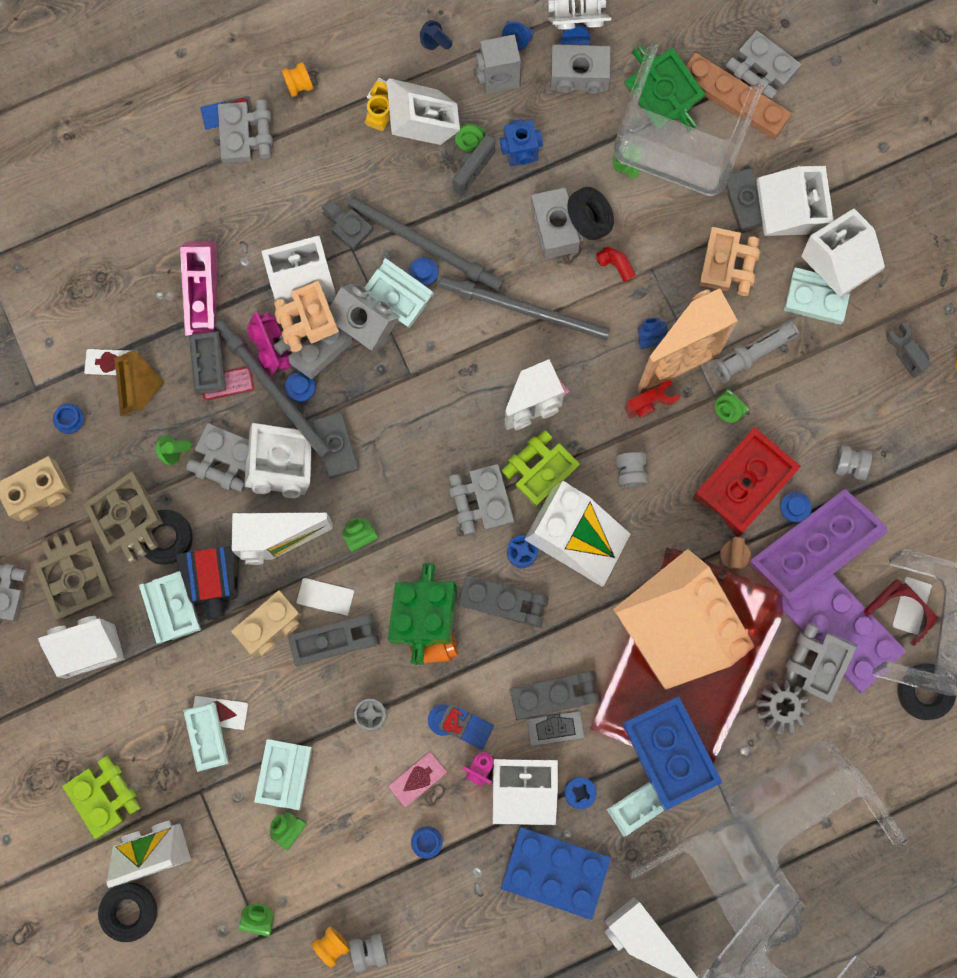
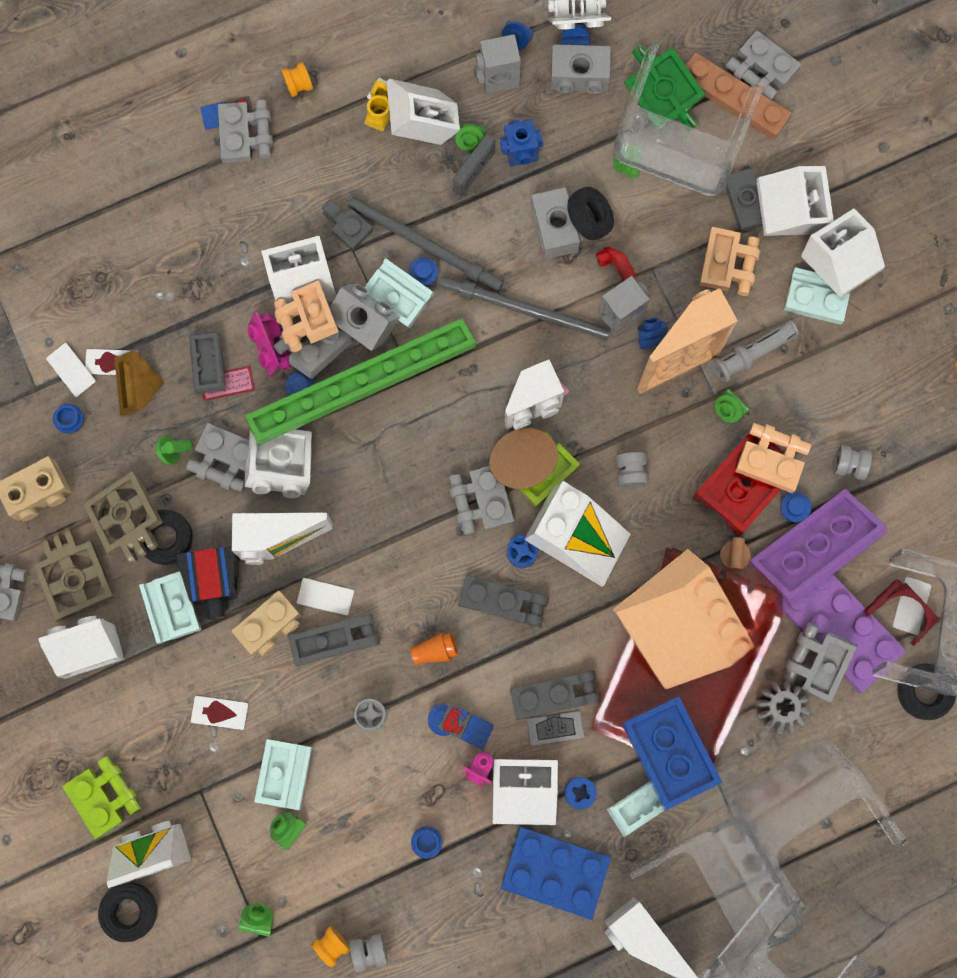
dark pink slope [180,241,218,336] -> none
light aqua plate [183,702,229,772] -> none
dark grey bar [215,319,331,459] -> none
dark grey plate [313,412,359,479] -> none
bright green plate [342,518,378,553] -> none
green plate [388,563,457,665] -> none
clear pink sticker [388,752,447,807] -> none
dark blue plate [420,20,453,50] -> none
red plate [624,380,680,419] -> none
dark grey plate [886,322,931,378] -> none
none -> white sticker [46,343,96,397]
none -> bright green plate [245,318,476,446]
none -> medium nougat sticker [489,428,558,489]
none -> light grey brick [598,276,650,337]
none -> light nougat plate [735,422,811,493]

